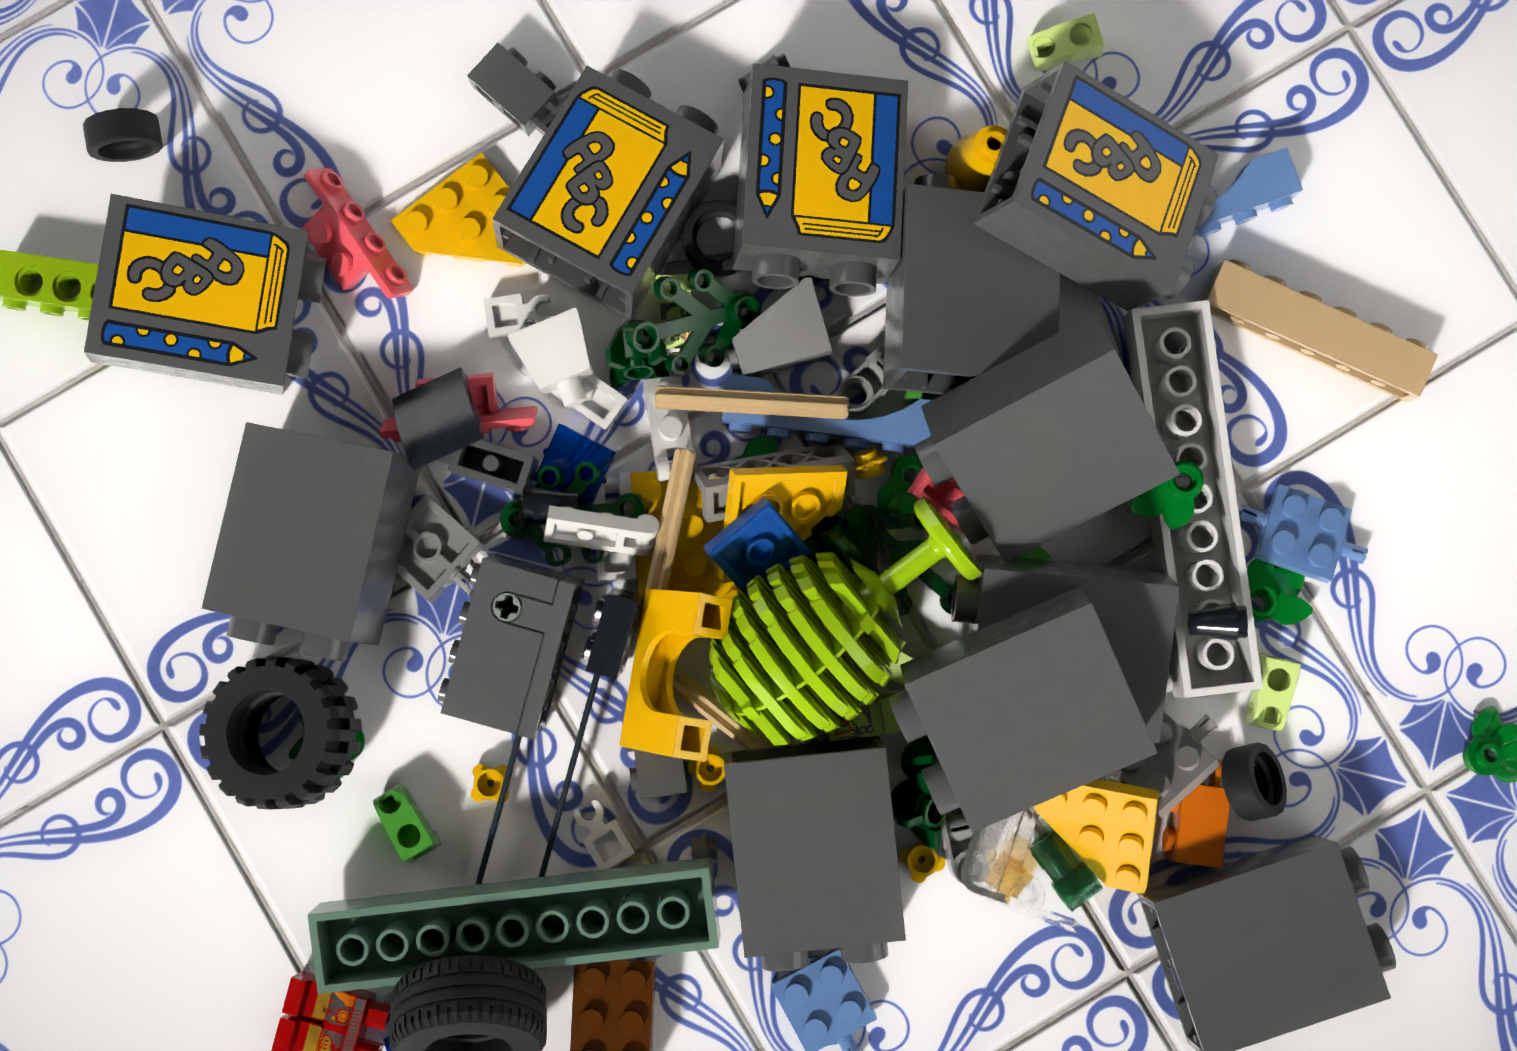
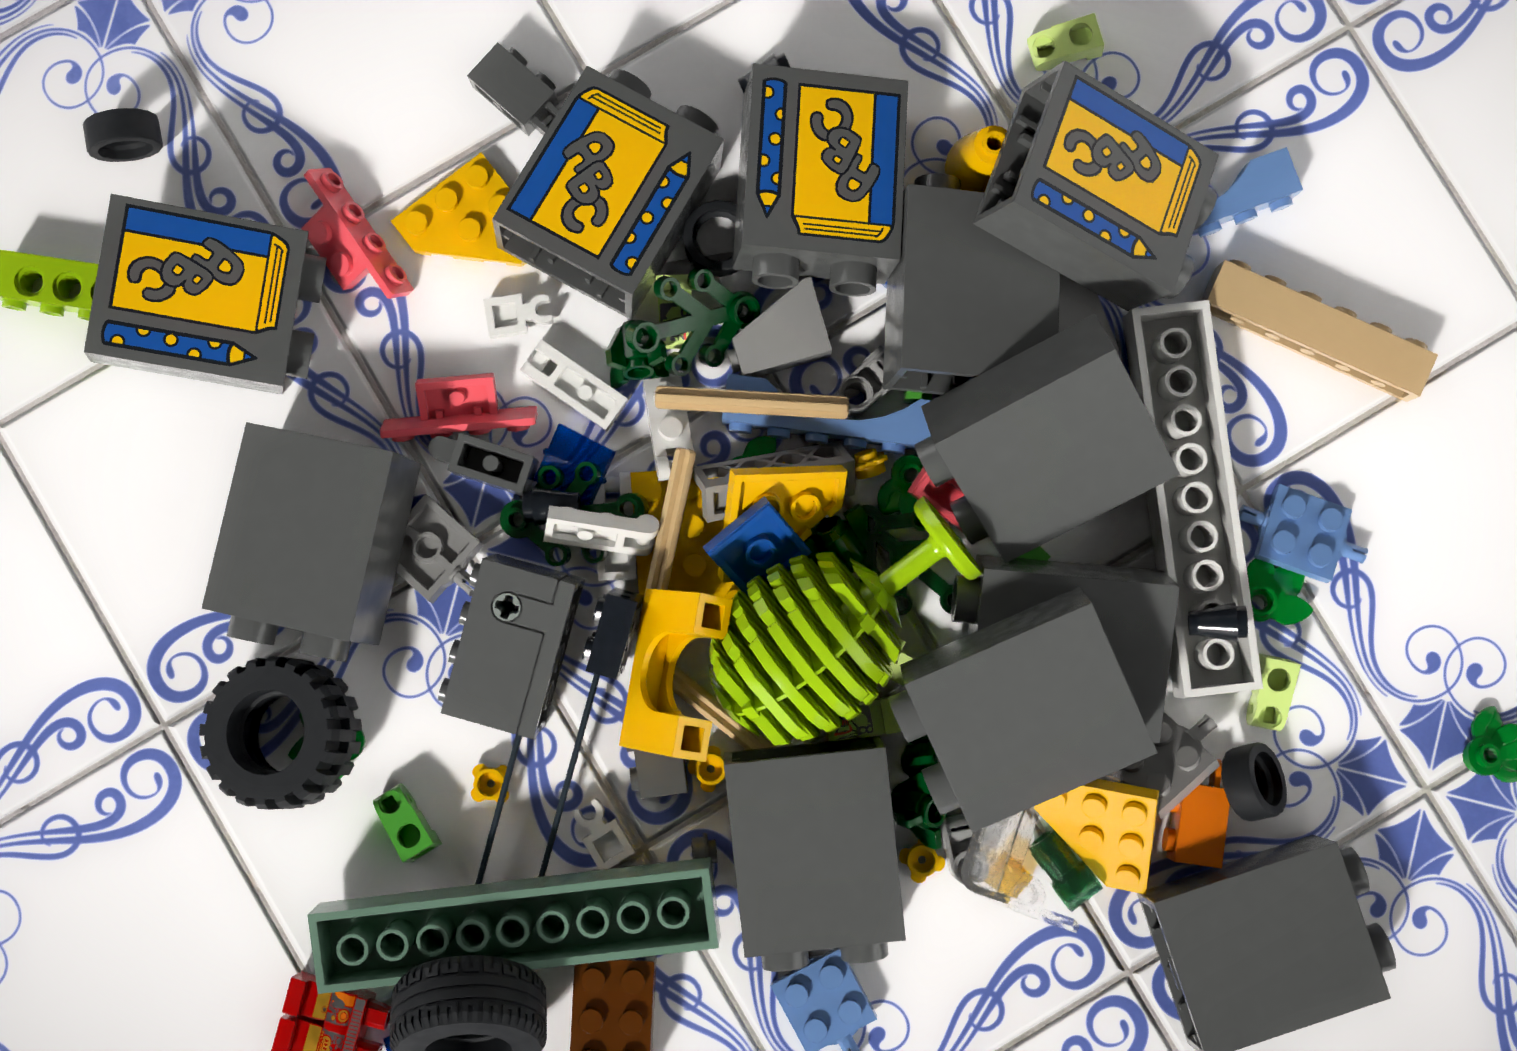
black slope [392,367,485,470] -> none
white torso [507,307,594,408] -> none
green plate [1130,461,1204,530] -> none

